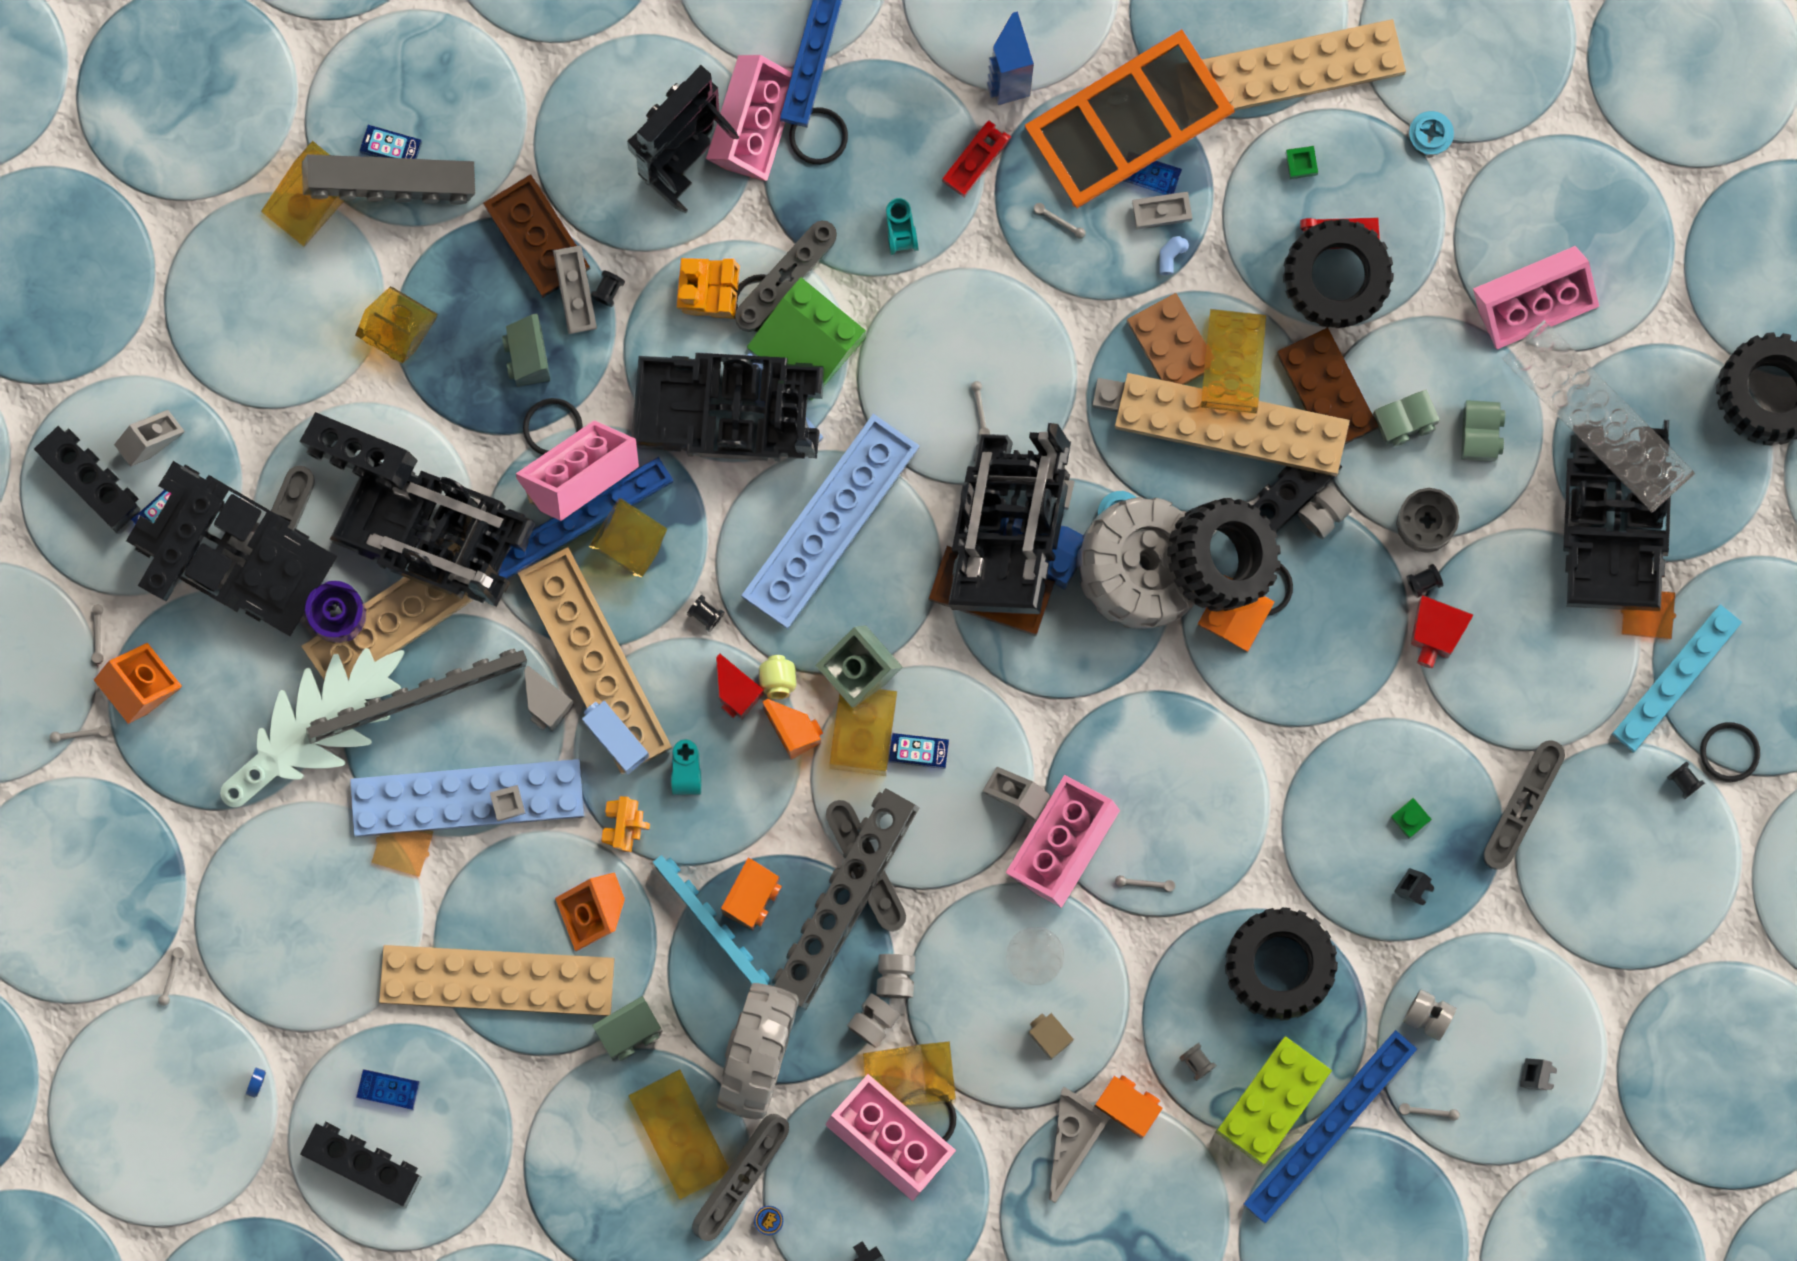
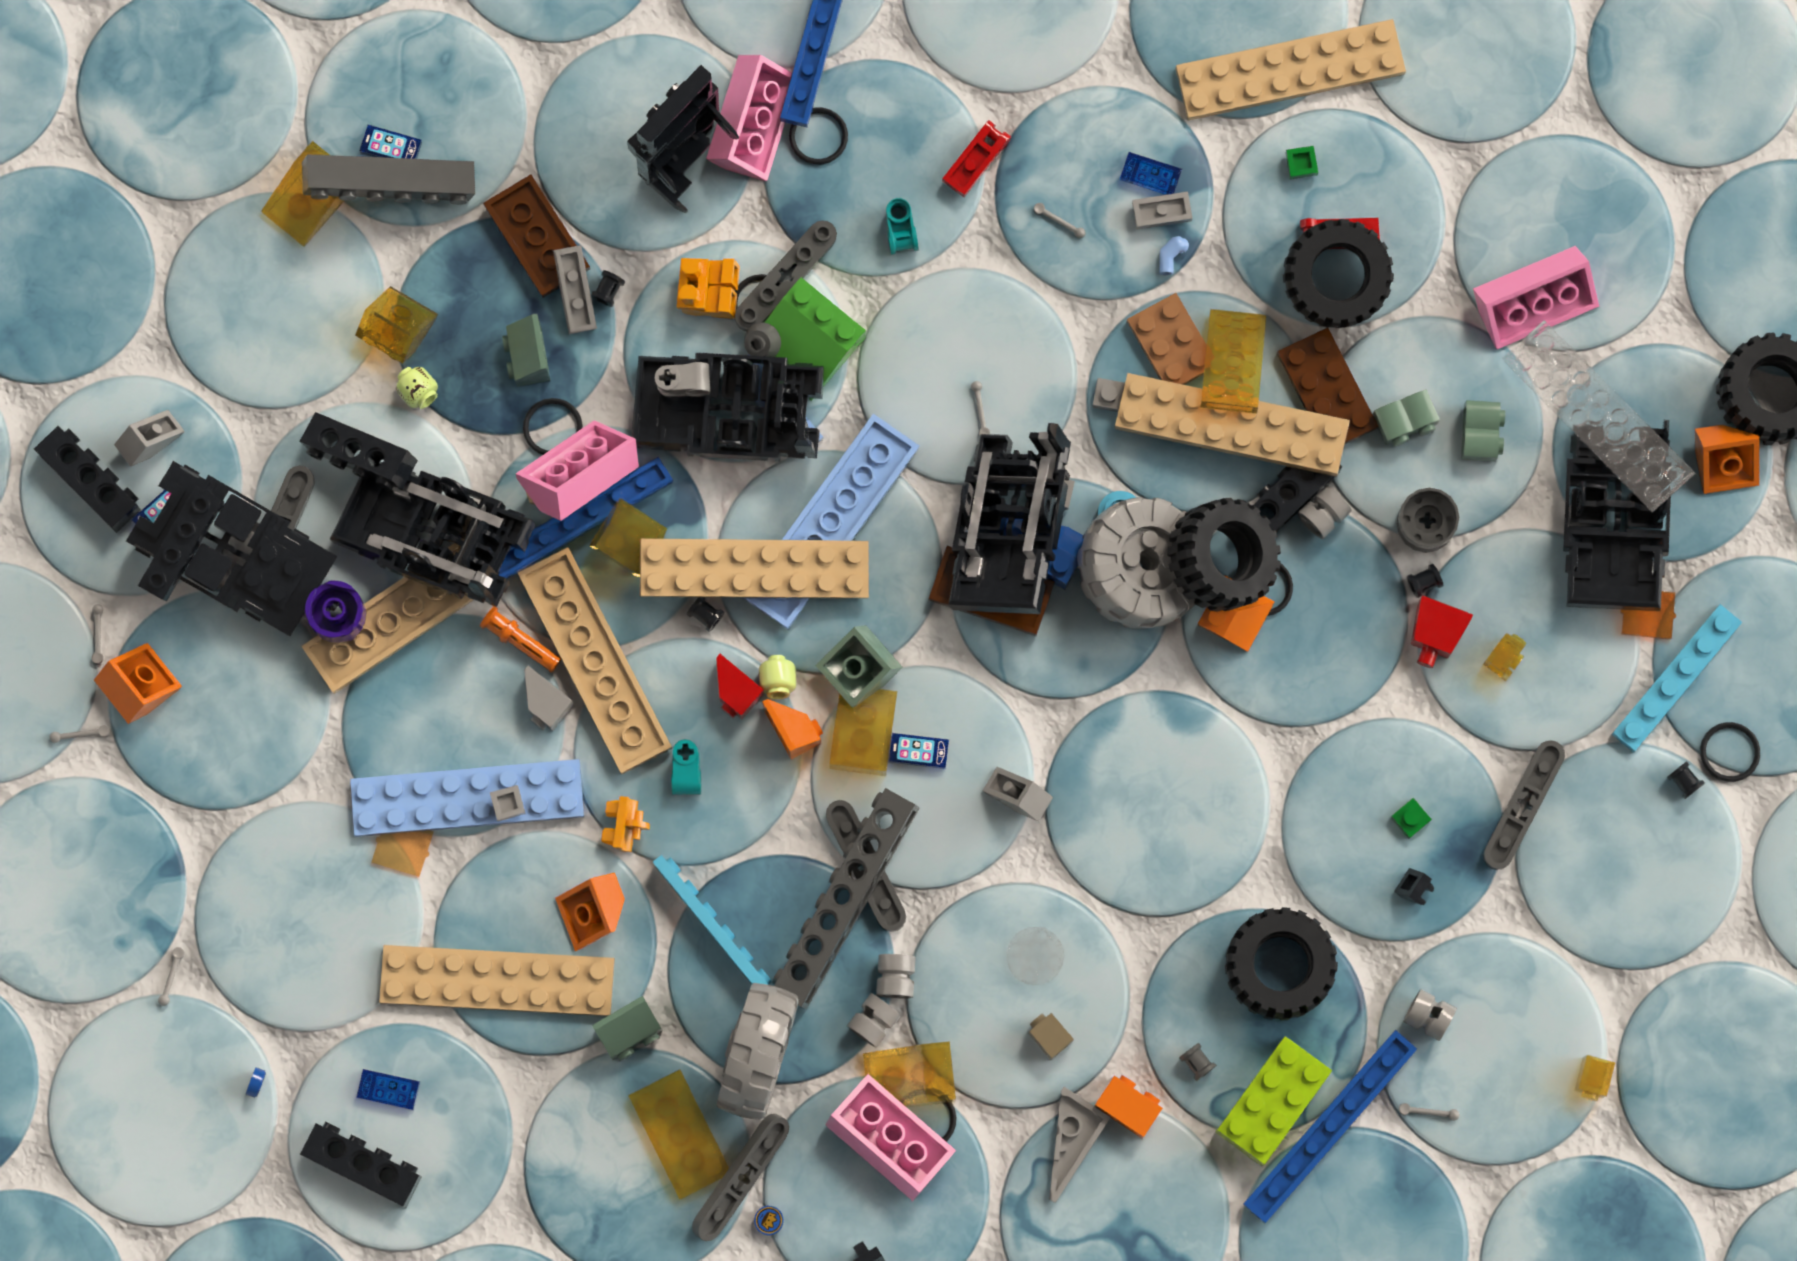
light aqua plant [220,648,405,807] -> none
dark grey plate [306,649,527,744] -> none
light blue brick [582,701,650,775] -> none
orange slope [721,857,782,931] -> none
blue slope [987,11,1034,105] -> none
bright pink slope [1006,775,1120,908] -> none
door [1025,29,1235,209] -> none
light grey hinge [1115,875,1175,892] -> none
medium azure gear [1409,111,1454,155] -> none
black tile [1520,1058,1557,1090] -> none
none -> yellowish green head [396,367,438,409]
none -> orange pin [479,606,561,673]
none -> tan plate [640,539,869,599]
none -> light grey piece [655,362,710,397]
none -> dark grey cone [744,322,781,357]
none -> clear yellow brick [1483,633,1526,681]
none -> clear yellow brick [1574,1055,1615,1101]
none -> orange slope [1695,424,1759,494]

